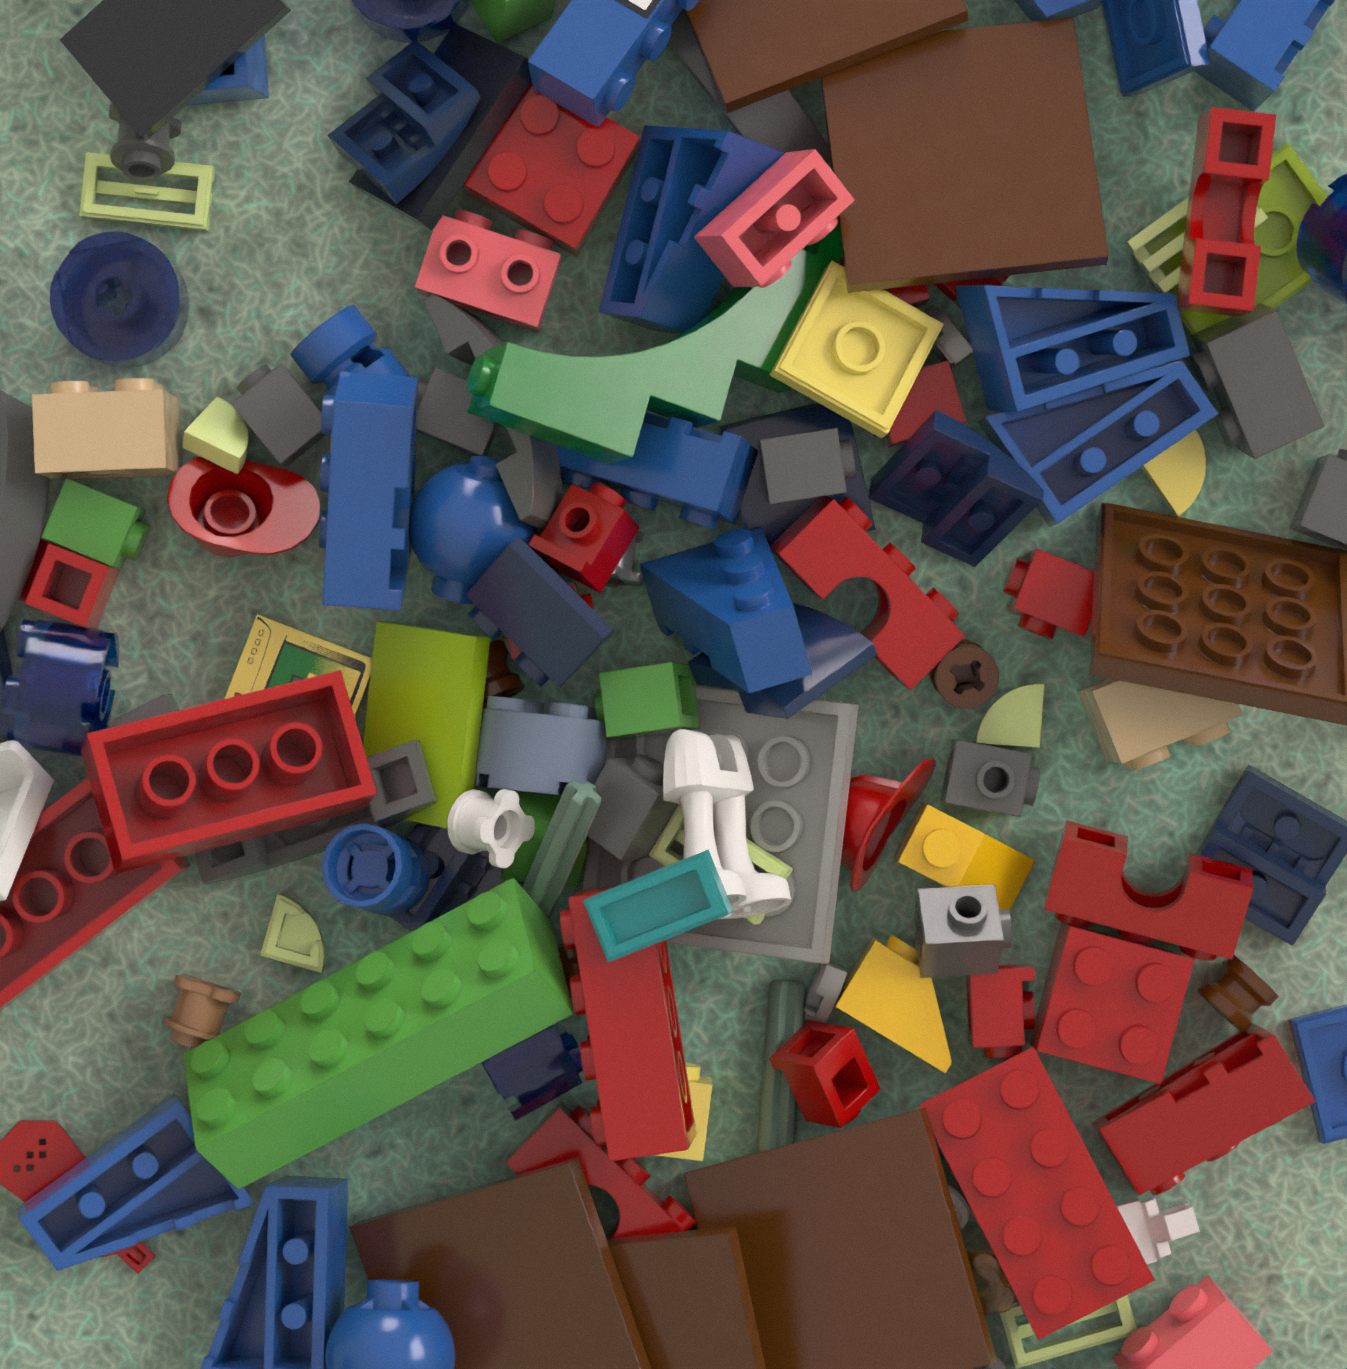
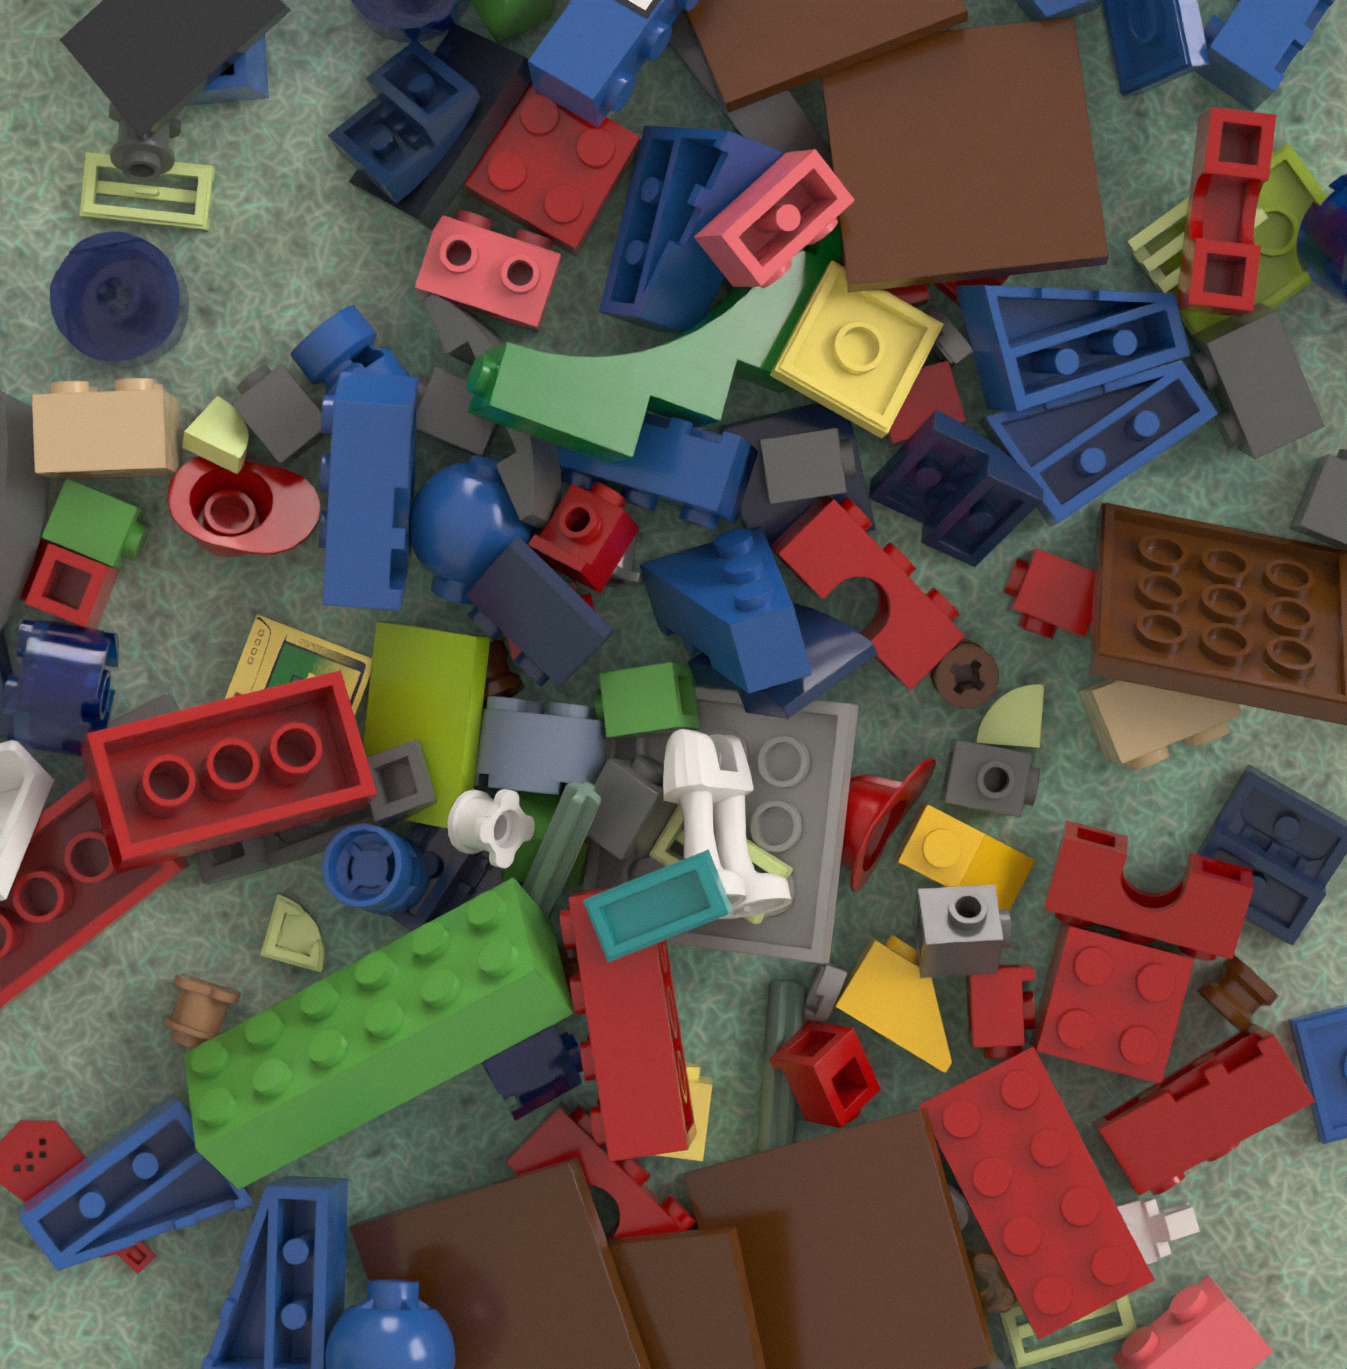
light yellow tile [1141,430,1206,517] -> none

